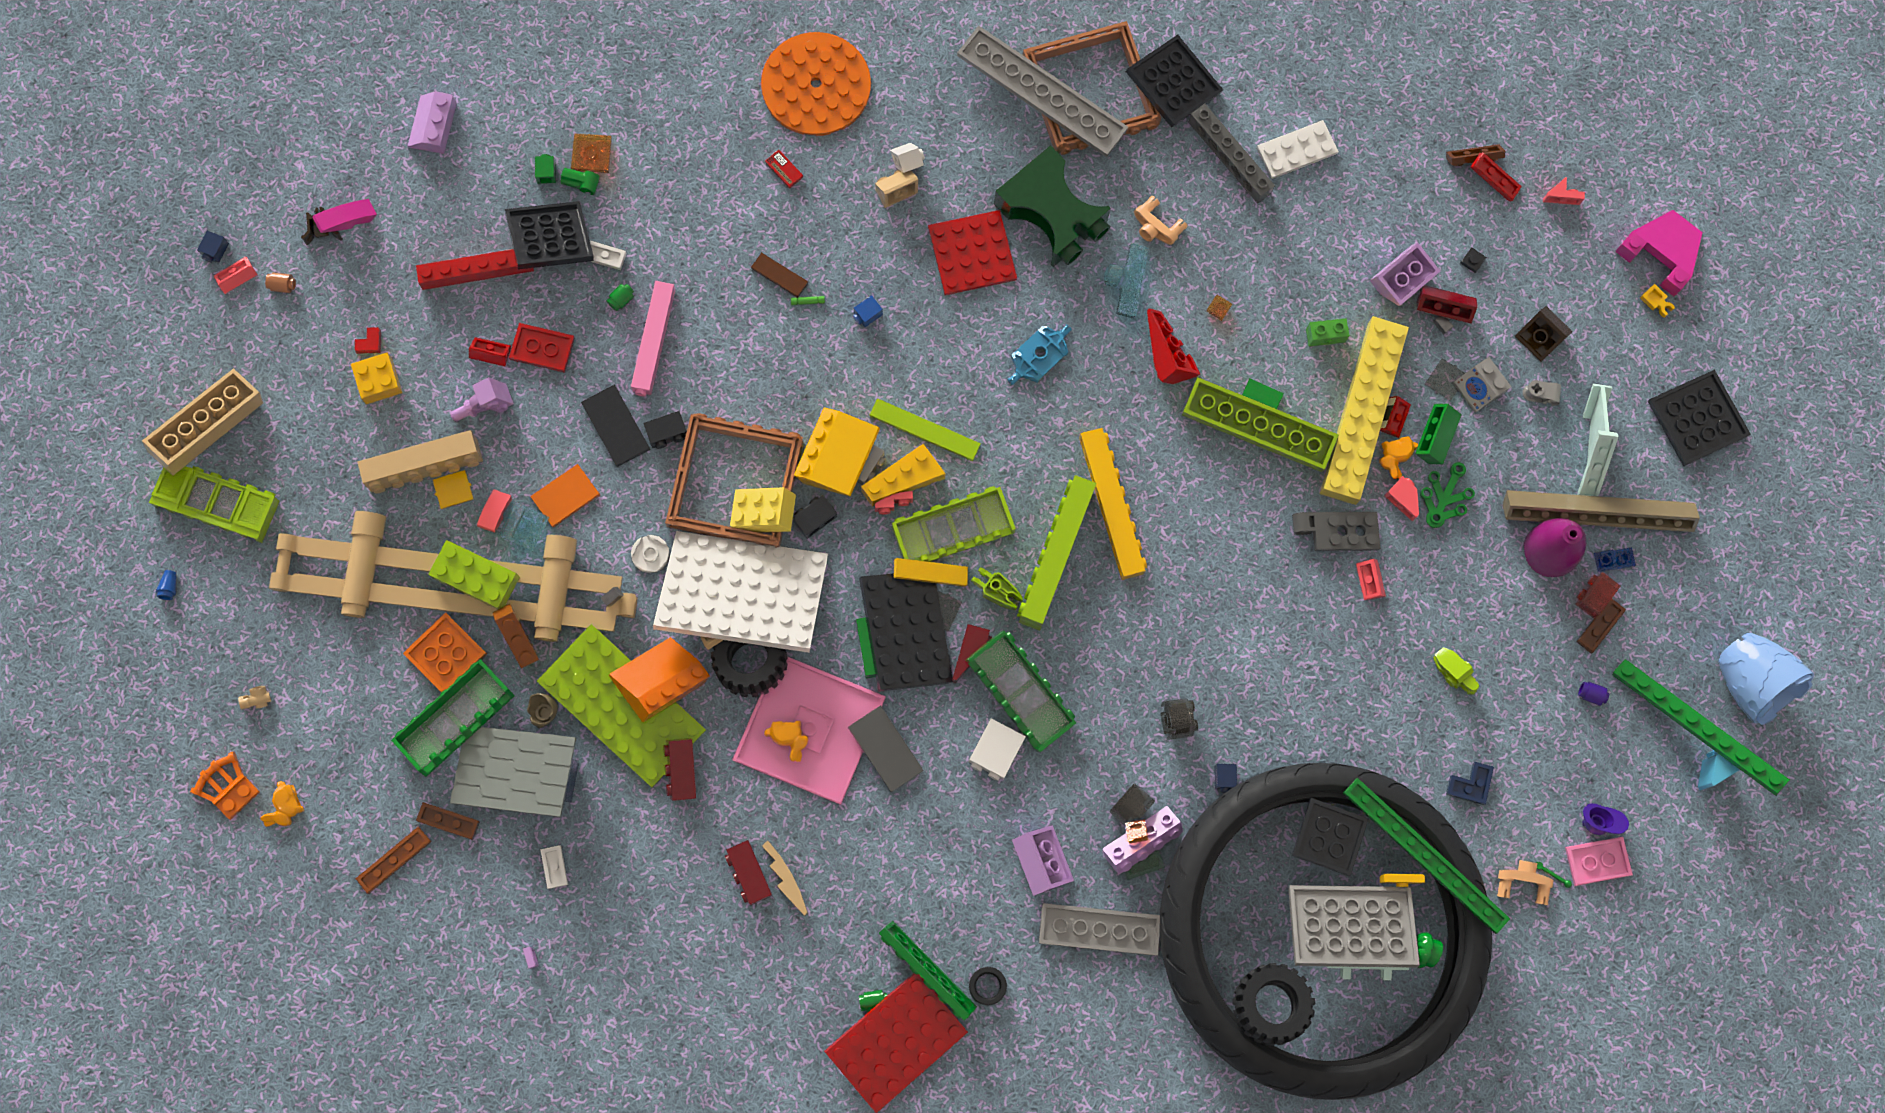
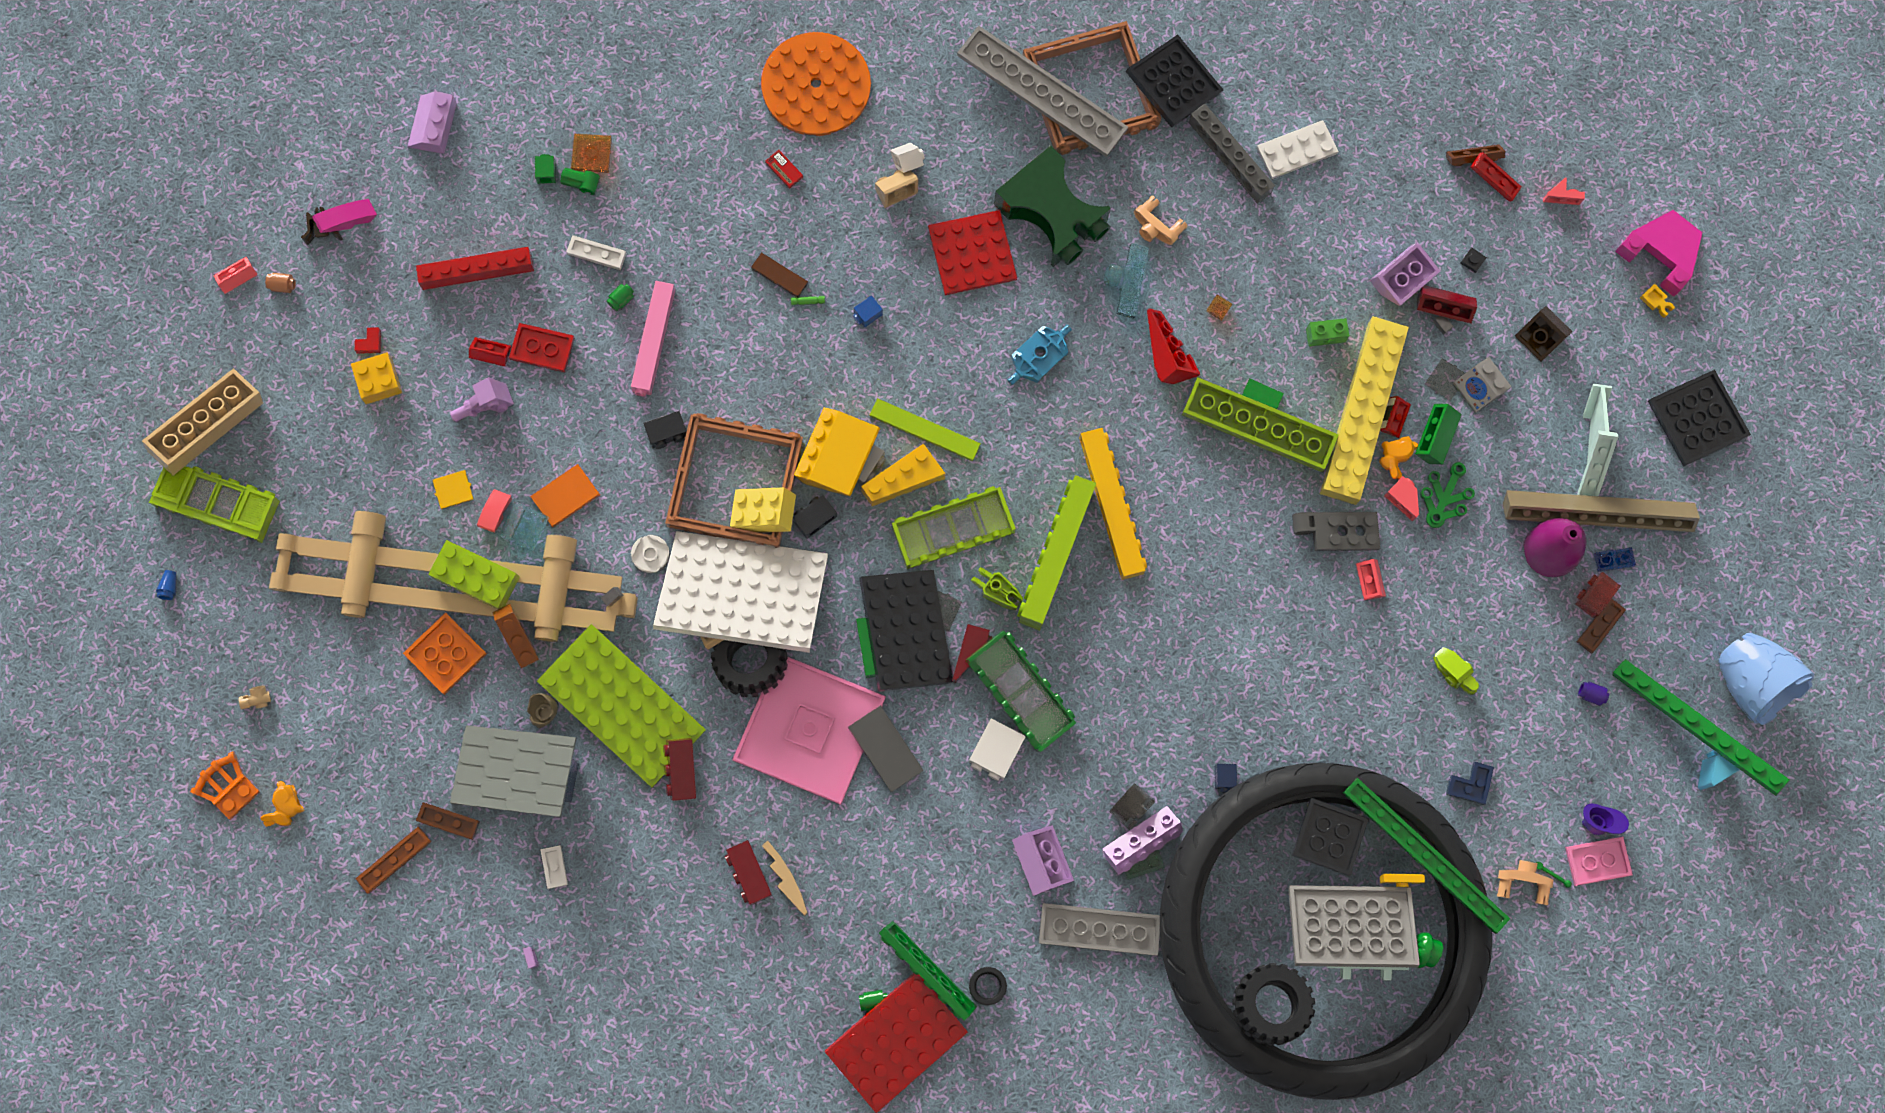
dark blue brick [197,230,229,263] -> none
tan brick [357,430,483,493] -> none
window [391,659,515,777] -> none
black plate [505,201,594,270] -> none
black tile [581,384,651,467] -> none
orange slope [608,637,710,722] -> none
light orange animal [764,721,809,762] -> none
coral slope [875,491,913,515] -> none
yellow tile [894,558,968,587] -> none
clear orange plate [1125,819,1148,844] -> none
clear smoke brick [1160,698,1198,740] -> none
light grey piece [1523,380,1561,406] -> none

